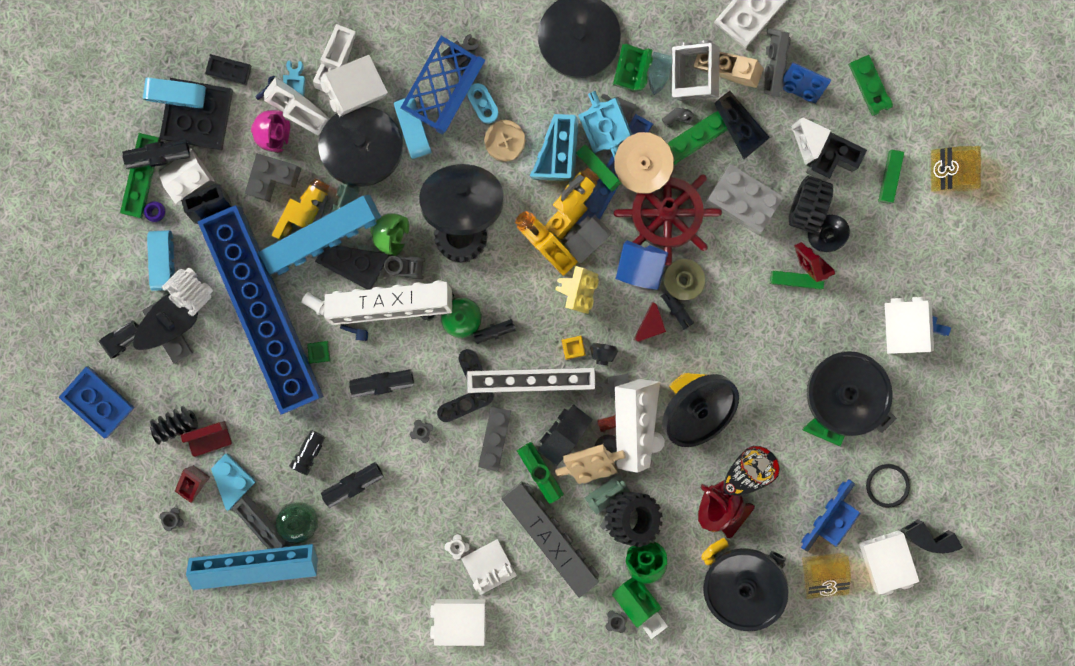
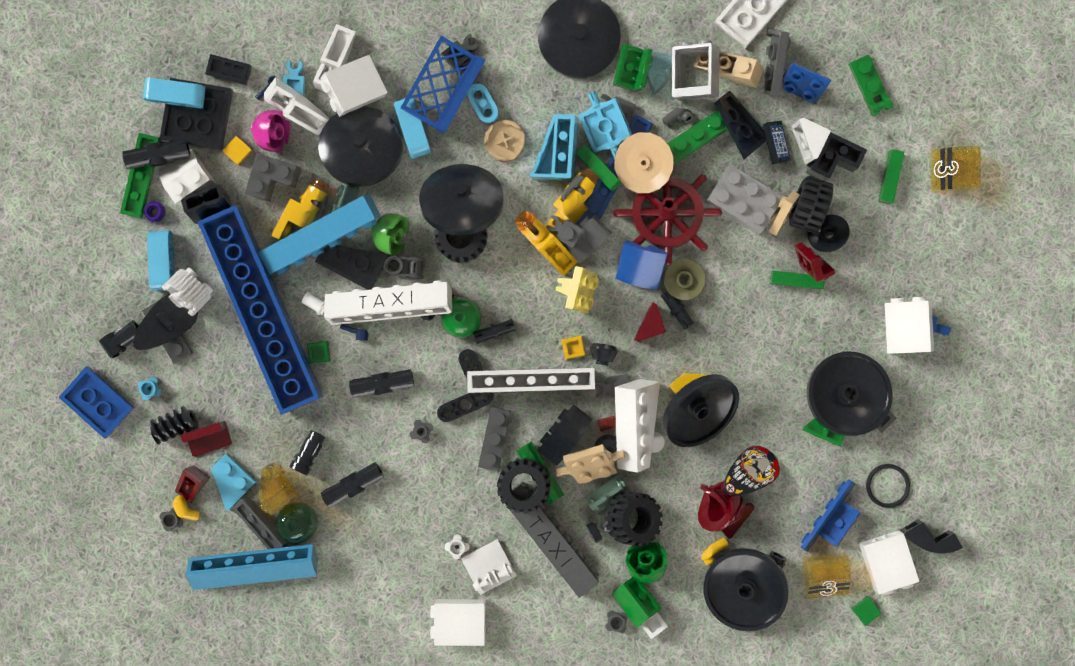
none -> medium azure plate [138,377,162,400]
none -> yellow arm [173,495,200,521]
none -> yellow tile [222,136,253,165]
none -> clear yellow slope [258,462,299,516]
none -> black tyre [497,458,551,514]
none -> dark grey plate [546,215,585,248]
none -> black tile [586,522,603,543]
none -> tile [763,121,791,165]
none -> tan plate [769,191,800,235]
none -> green tile [851,596,882,626]

